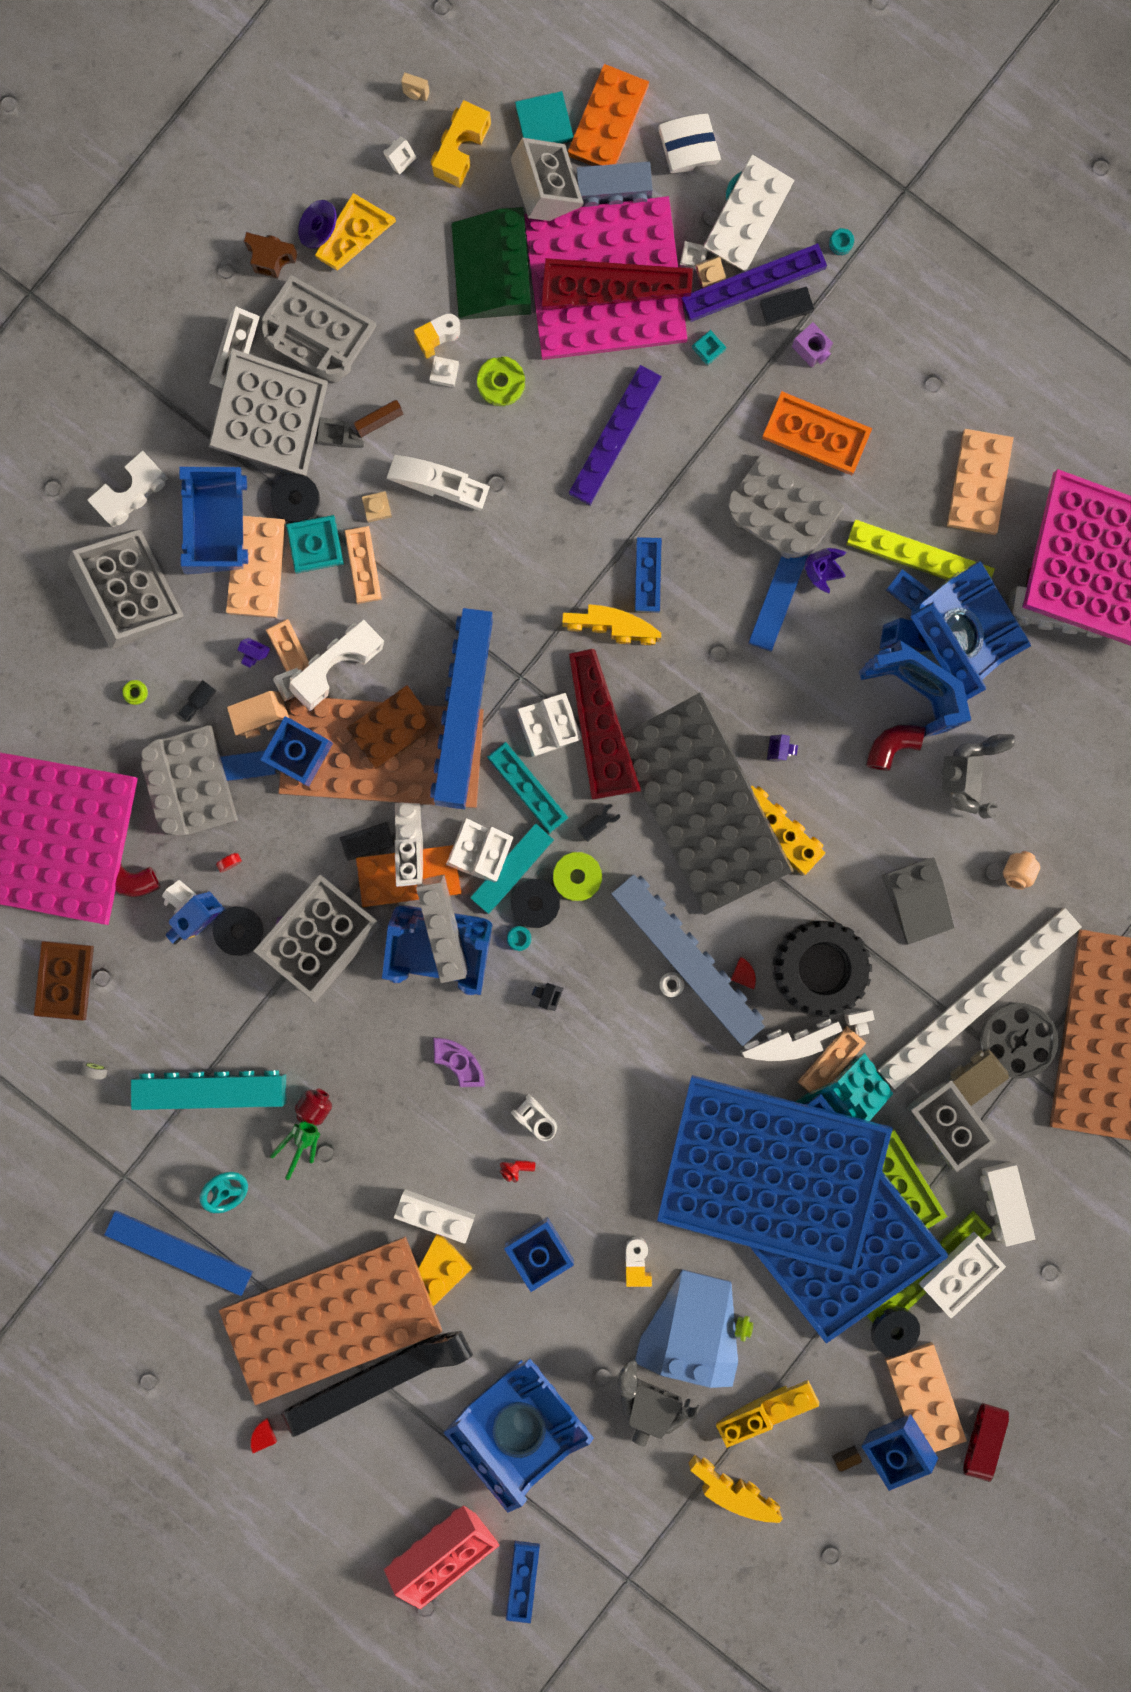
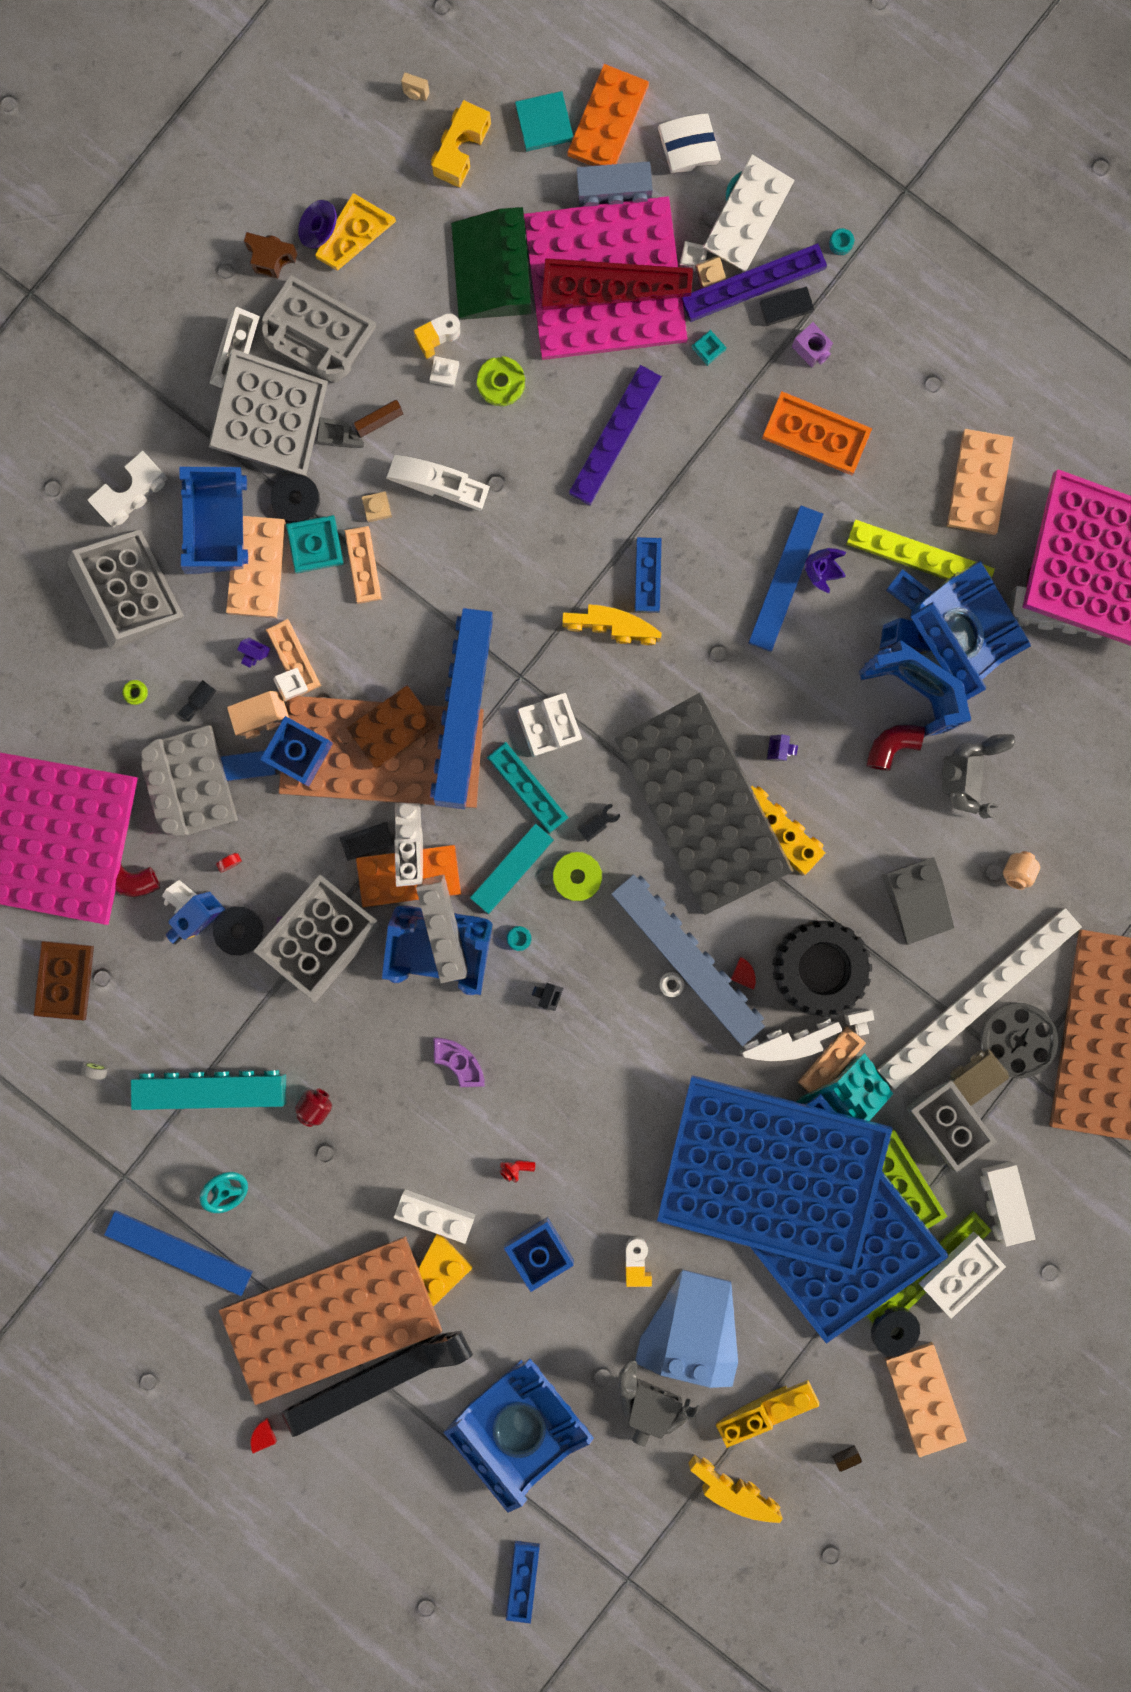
green plant [270,1122,320,1180] -> none
white arch [289,620,384,711] -> none
white tile [383,136,417,174] -> none
coral slope [384,1505,500,1609] -> none
white slope [446,818,513,882] -> none
light grey slope [510,138,584,221] -> none
black tile [511,879,560,928] -> none
white piece [511,1094,557,1141] -> none
dark red wing [569,649,641,800] -> none
light grey plate [729,453,844,559] -> none
lime plate [735,1315,754,1342] -> none
blue brick [861,1414,938,1491] -> none
dark red beam [963,1403,1009,1482] -> none

